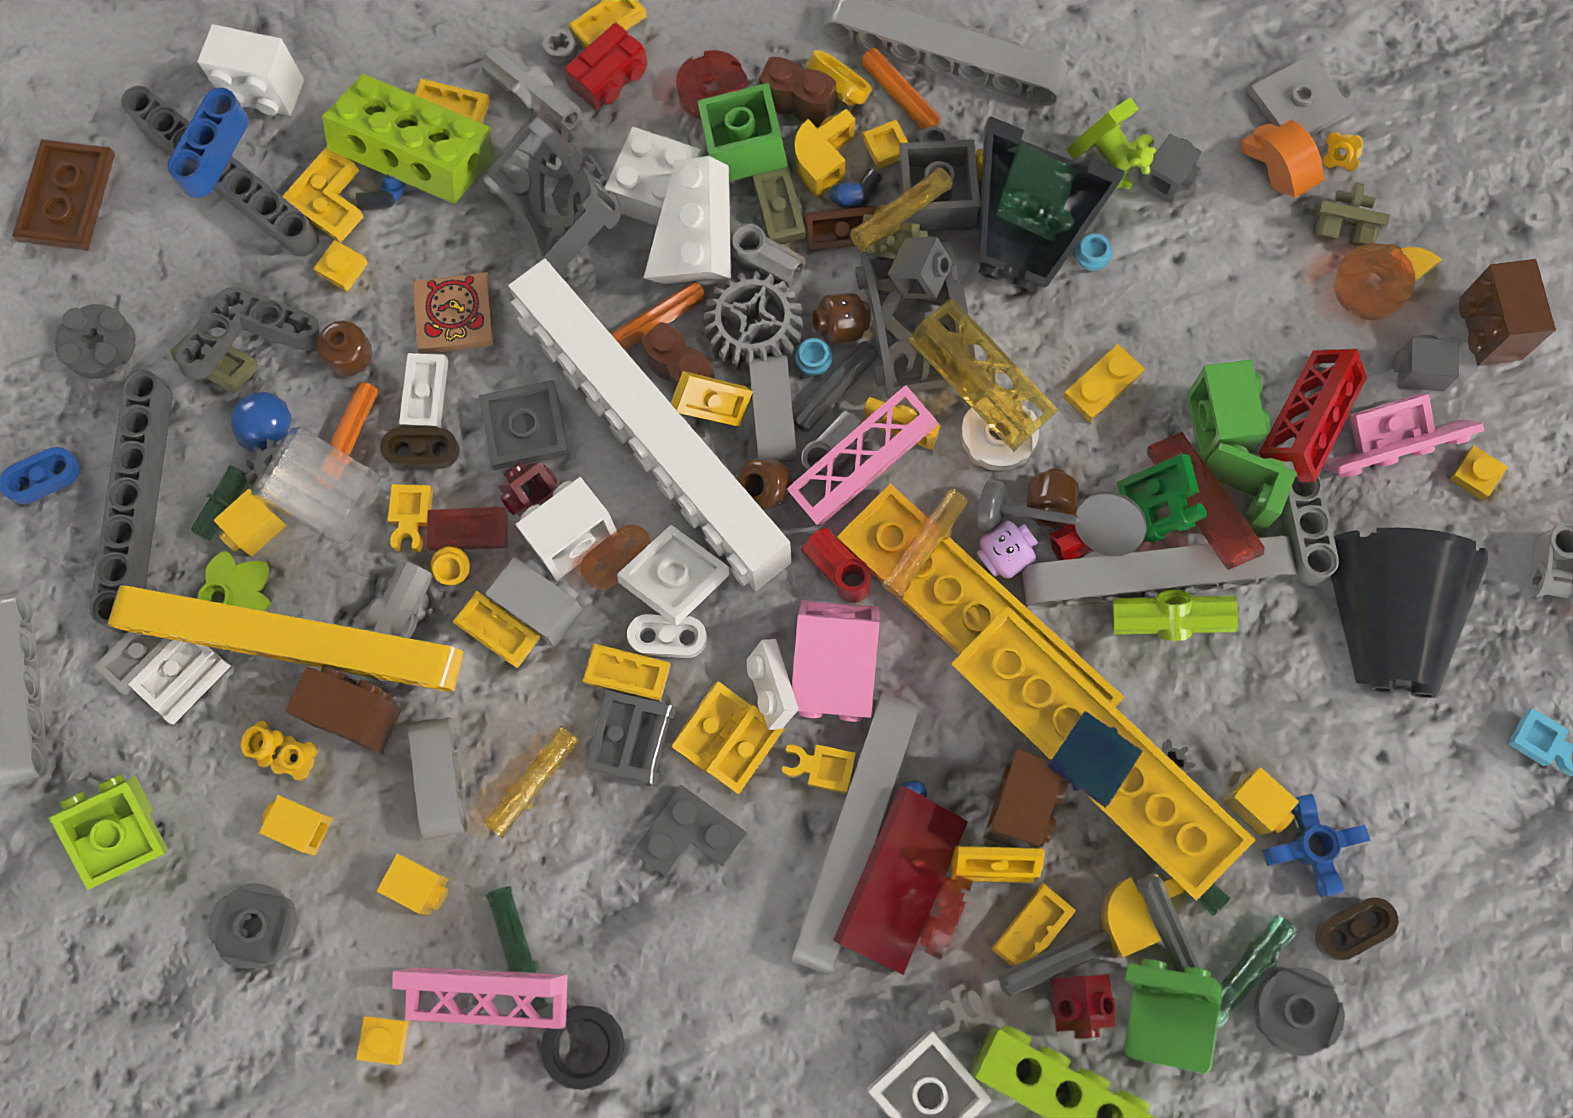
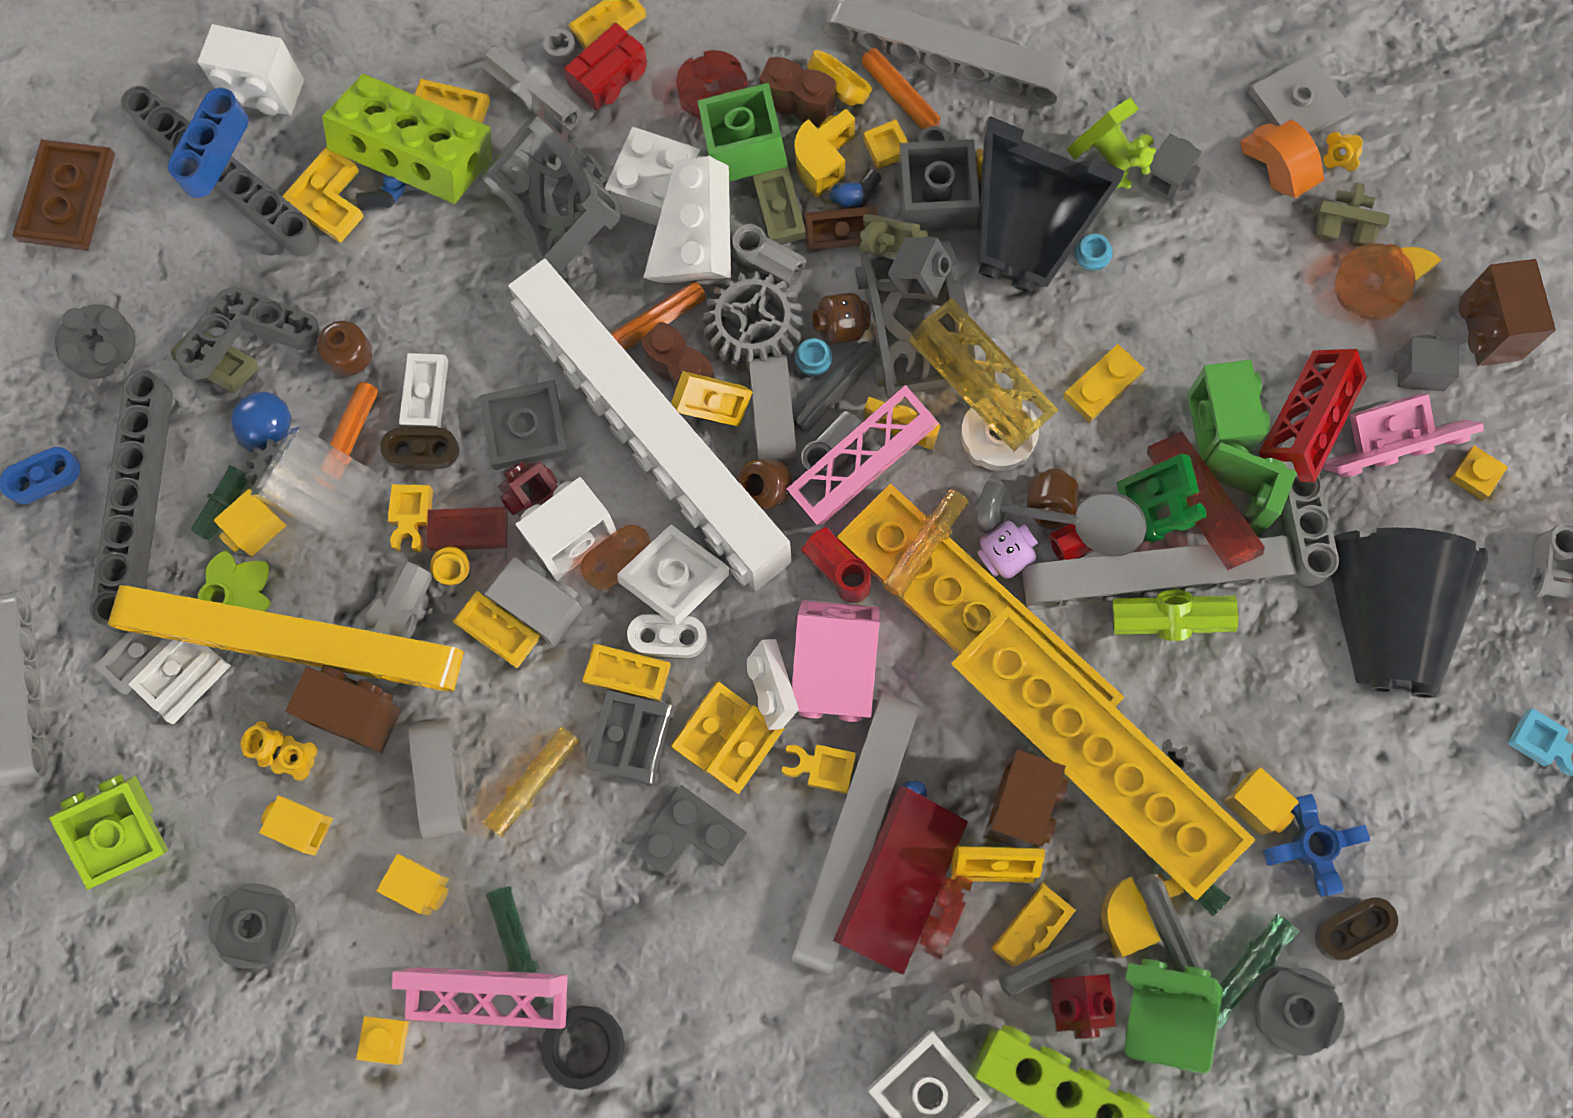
yellow plate [313,240,368,292] -> none
medium nougat tile [413,272,494,354] -> none
clear yellow pin [850,168,952,251] -> none
clear green hinge [995,142,1077,241] -> none
piece [1047,711,1143,808] -> none

